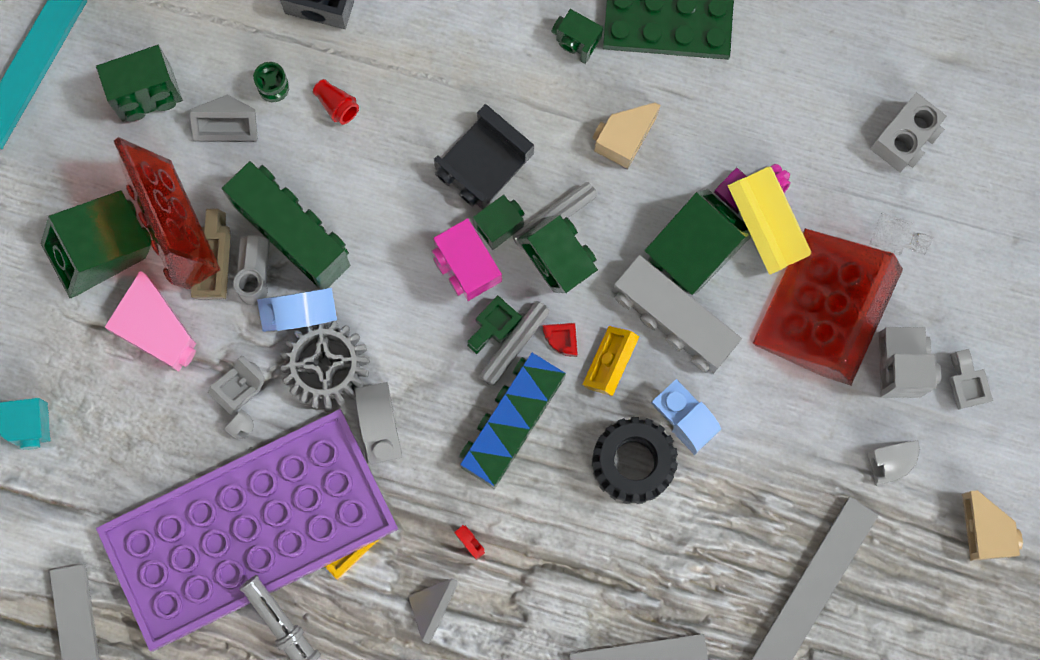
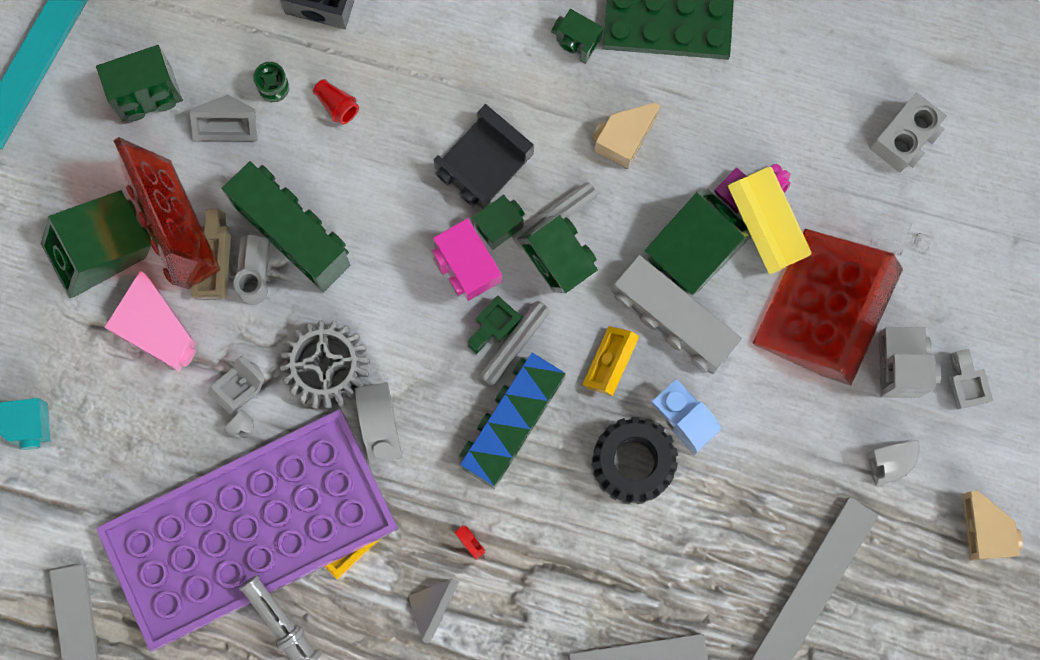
light blue brick [257,288,337,332] -> none
red tile [542,323,578,357] -> none

